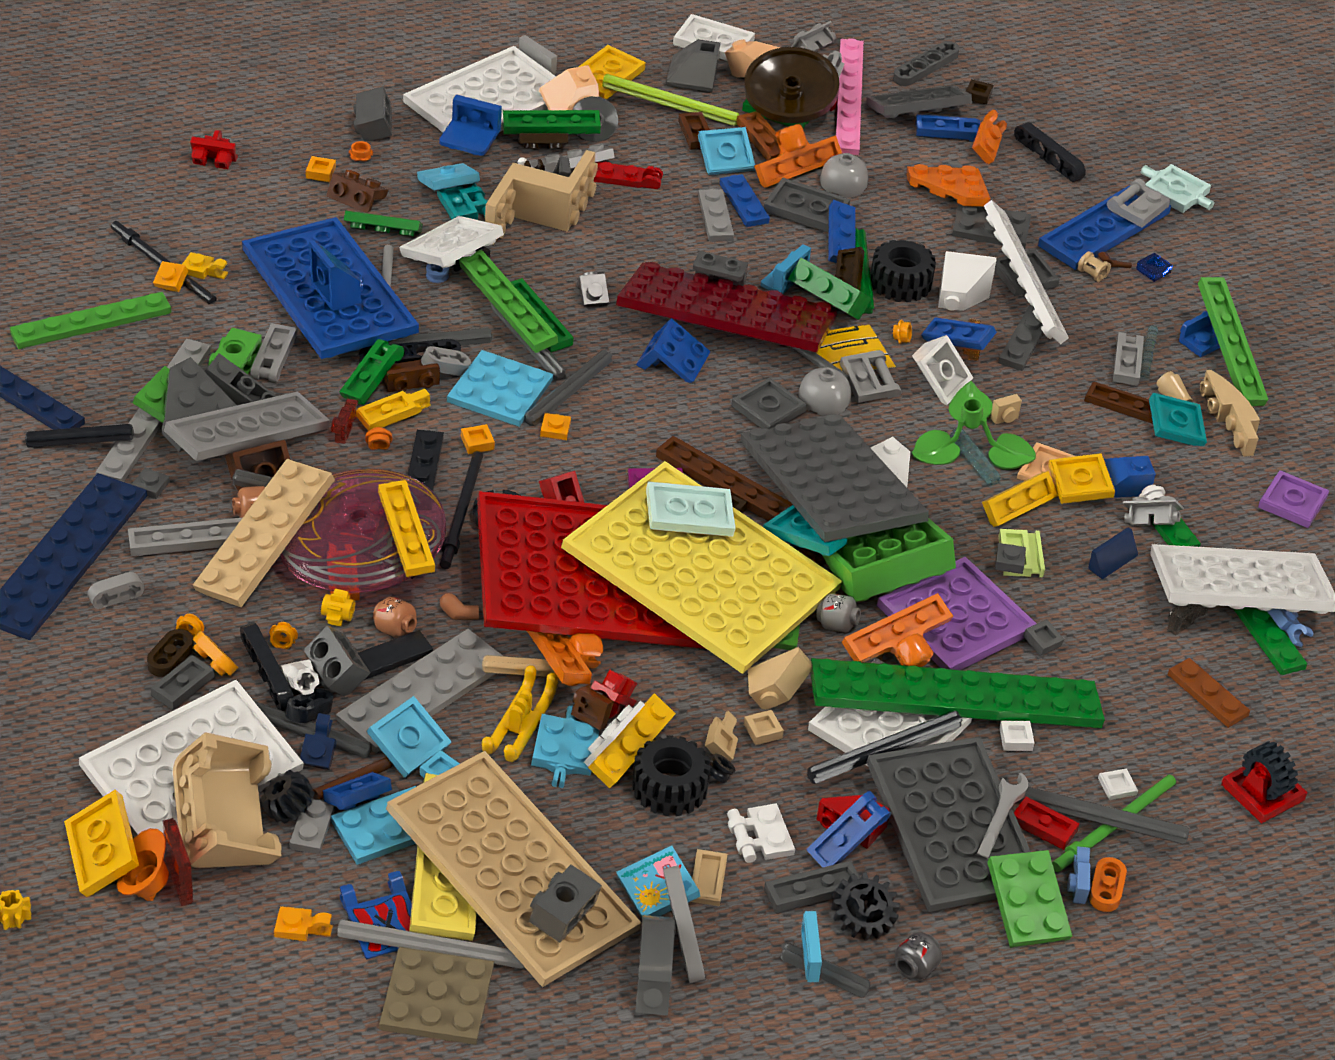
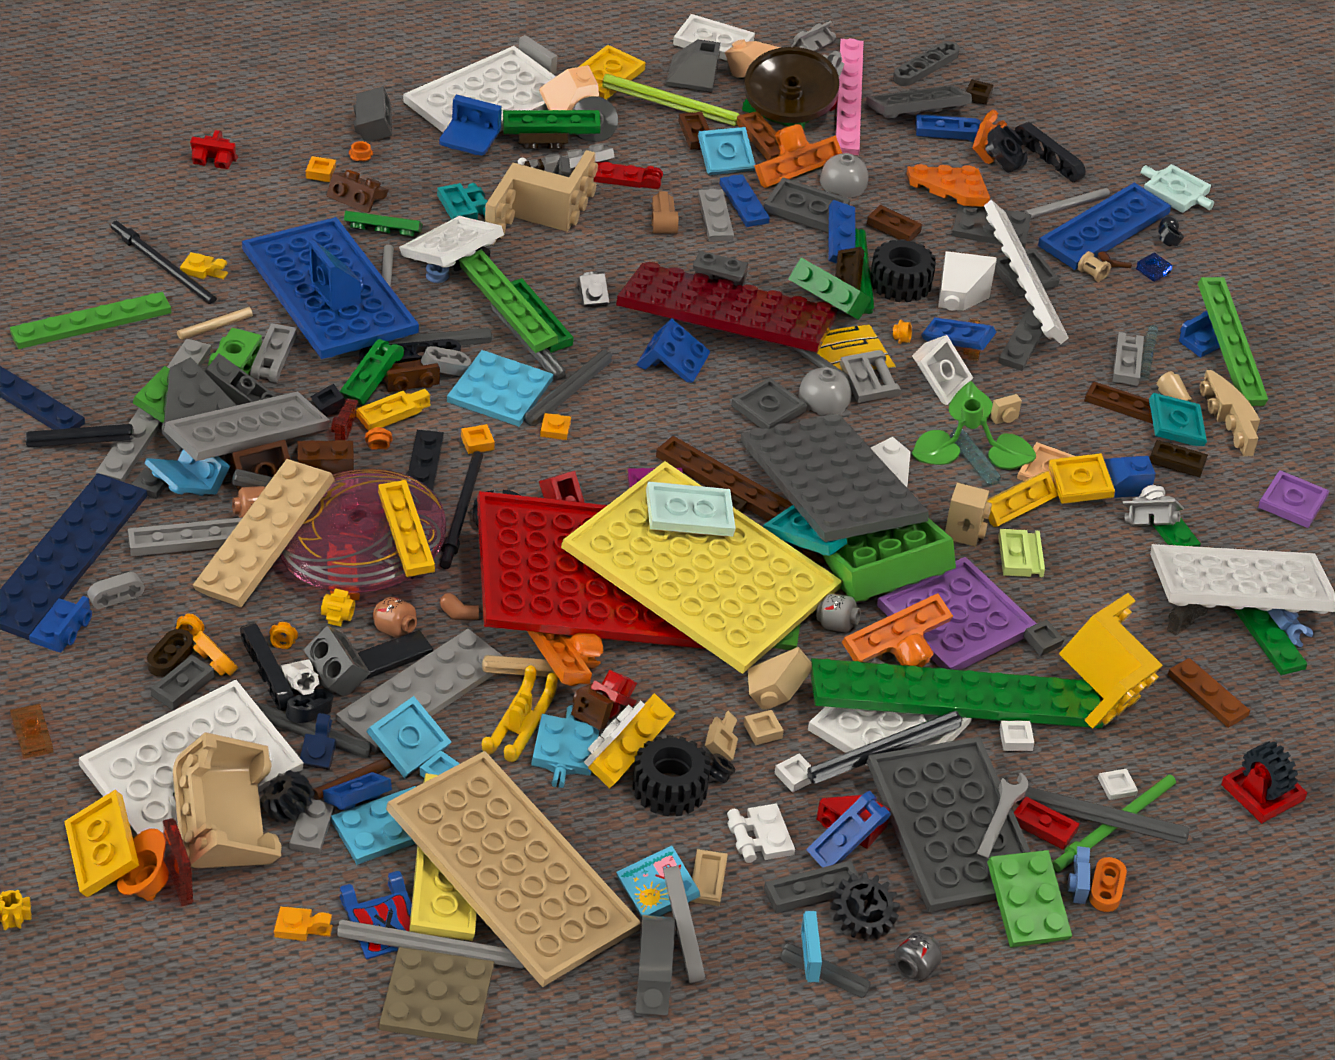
light orange plate [153,261,189,292] -> none
medium azure plate [417,163,480,191] -> none
dark grey brick [529,864,602,943] -> none
dark azure bracket [760,244,811,294] -> none
dark grey plate [995,543,1026,574] -> none
dark blue slope [1088,527,1138,579] -> none
light grey plate [1107,178,1171,227] -> none
none -> clear orange plate [10,704,54,759]
none -> blue bracket [29,596,92,653]
none -> dark azure bracket [144,449,230,496]
none -> tan bar [177,307,253,340]
none -> reddish brown slope [298,440,354,482]
none -> black plate [310,384,347,417]
none -> medium nougat piece [652,191,678,234]
none -> white plate [775,754,811,792]
none -> reddish brown plate [866,205,922,241]
none -> tan brick [945,483,992,547]
none -> black plate [985,125,1028,173]
none -> light grey bar [1024,188,1110,219]
none -> yellow bracket [1059,593,1163,729]
none -> dark brown plate [1150,440,1208,478]
none -> black plate [1158,216,1184,246]

